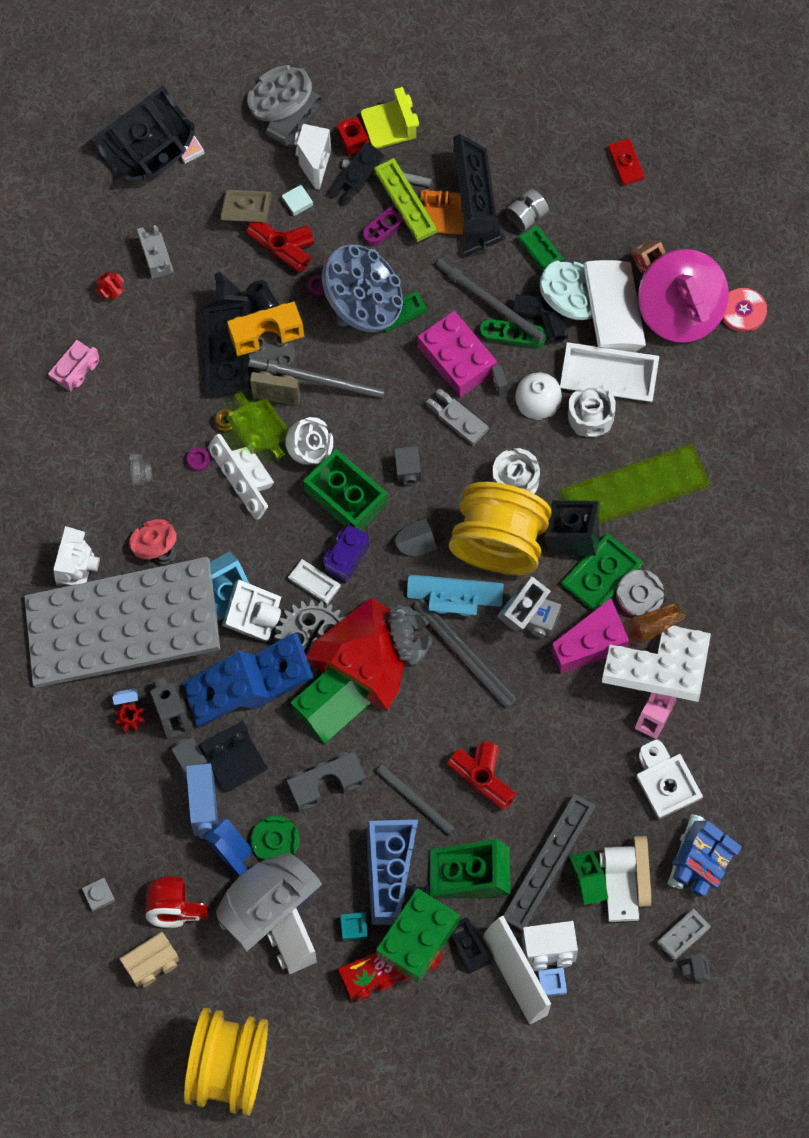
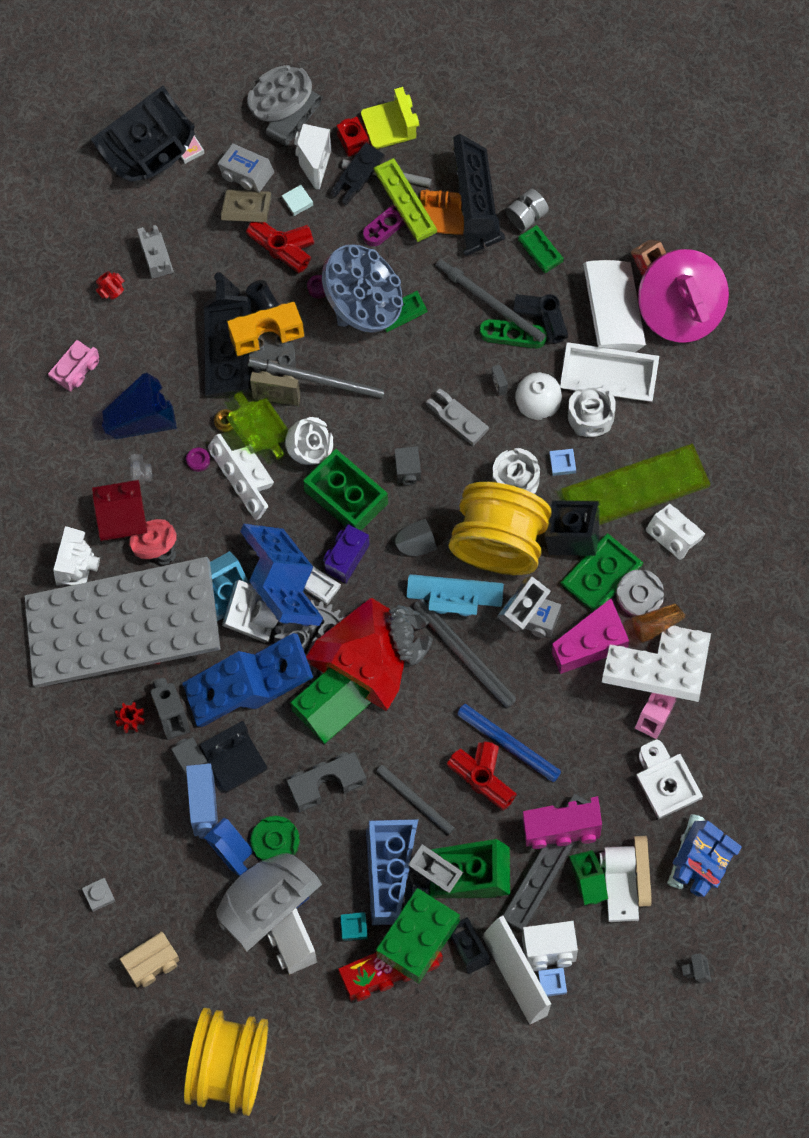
light blue tile [112,688,138,705] -> none
red piece [145,876,208,928] -> none
dark pink piece [417,311,497,398] -> none
light aqua tile [540,261,593,320] -> none
red plate [608,138,645,186] -> none
light grey plate [657,908,711,961] -> none
coral tile [722,288,767,332] -> none
none -> dark red slope [92,480,148,541]
none -> clear blue slope [102,372,177,439]
none -> light grey brick [218,144,274,193]
none -> blue bracket [240,524,323,626]
none -> light grey slope [408,844,463,893]
none -> blue axle [458,704,561,782]
none -> dark pink wedge [523,796,602,849]
none -> light blue tile [549,449,576,476]
none -> white bracket [646,504,705,560]

